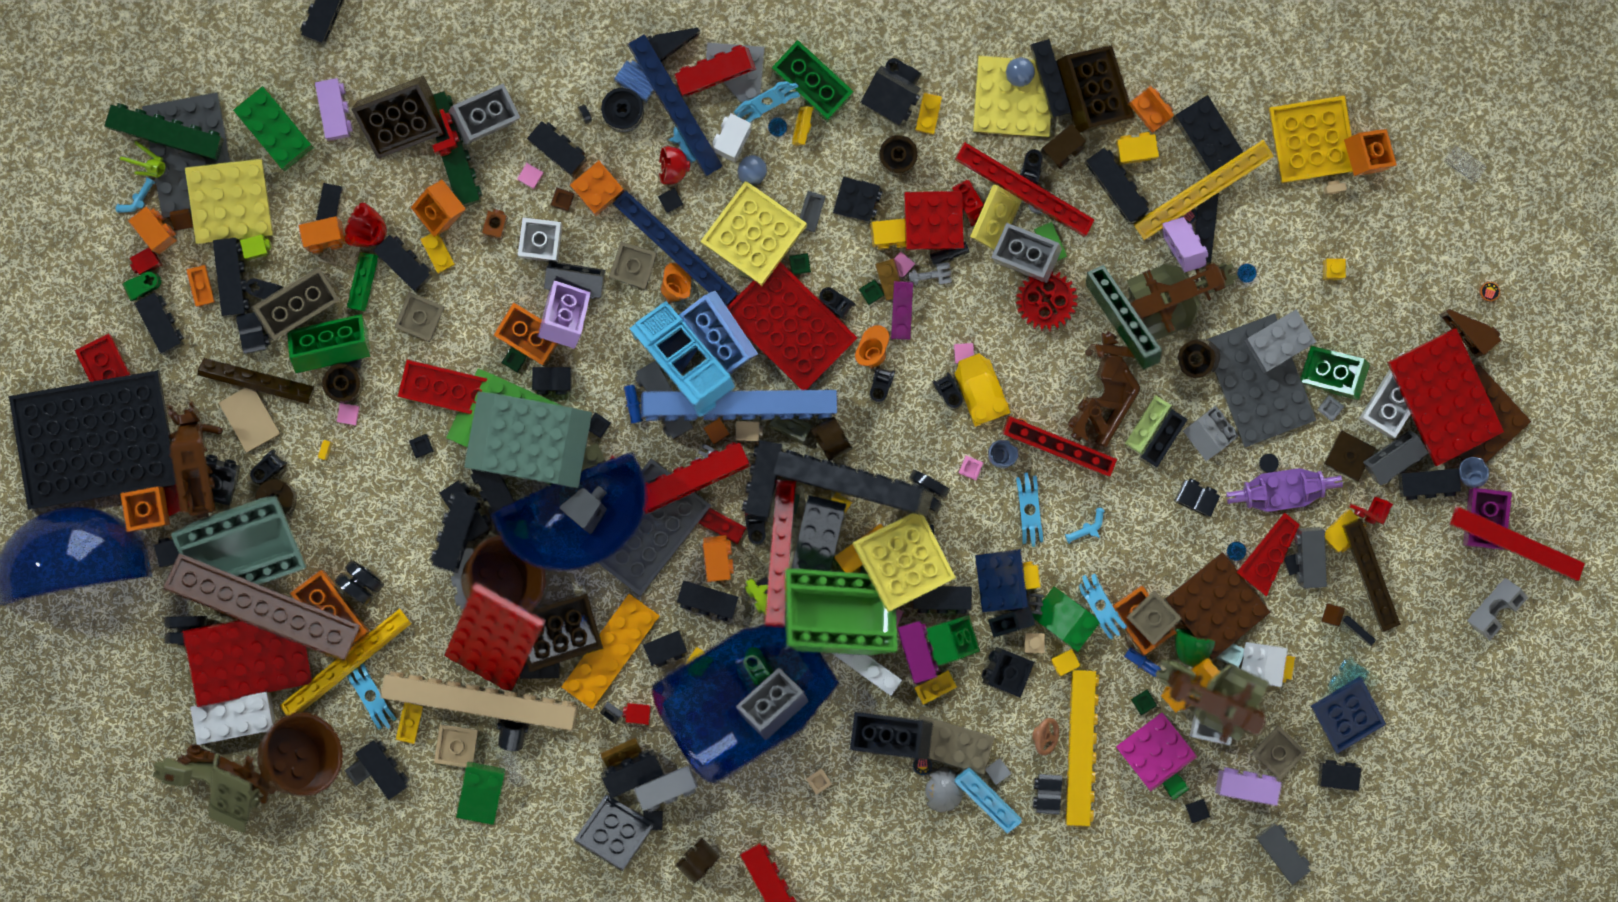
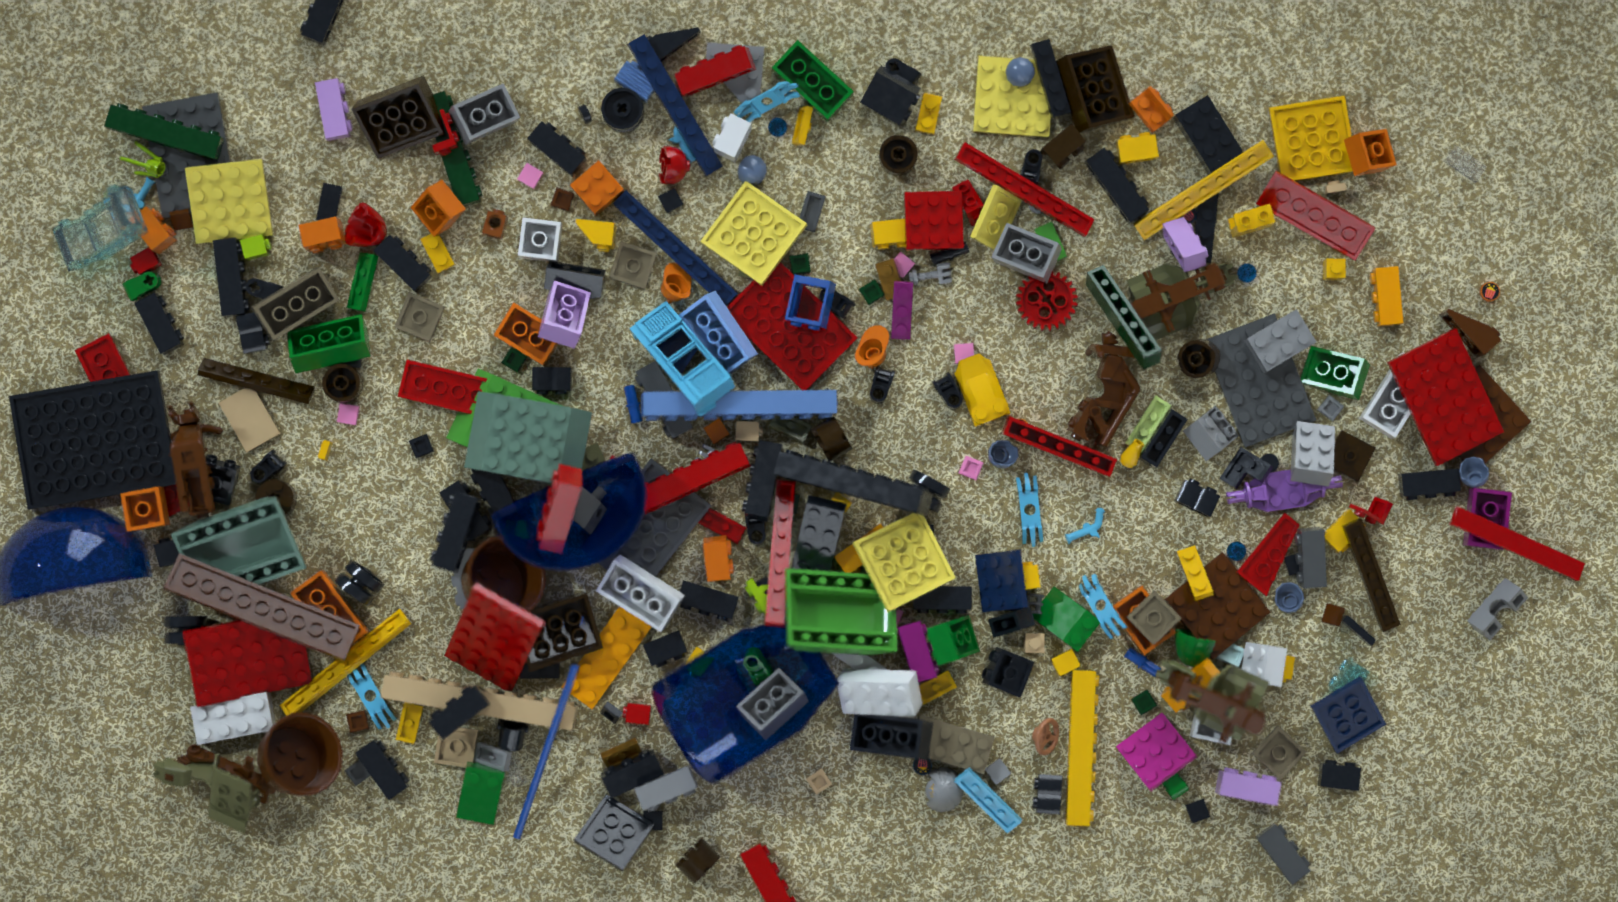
orange plate [186,265,215,307] -> none
green brick [233,86,314,171] -> none
black tile [589,412,611,439] -> none
black plate [833,176,883,224] -> none
dark grey brick [1363,430,1428,485] -> none
none -> windscreen [52,184,149,272]
none -> reddish brown tile [346,710,370,733]
none -> black brick [428,685,490,740]
none -> light grey plate [474,742,512,772]
none -> blue piece [513,664,579,839]
none -> red brick [536,464,582,554]
none -> yellow slope [576,219,616,253]
none -> white brick [596,555,685,632]
none -> blue window [785,274,836,331]
none -> white brick [836,668,922,717]
none -> yellow cone [1120,439,1144,468]
none -> yellow plate [1177,545,1214,601]
none -> black plate [1220,447,1273,490]
none -> yellow panel [1227,204,1275,238]
none -> red plate [1256,171,1376,261]
none -> sand blue hair [1275,582,1304,613]
none -> light grey brick [1290,421,1335,487]
none -> light orange brick [1370,266,1403,327]

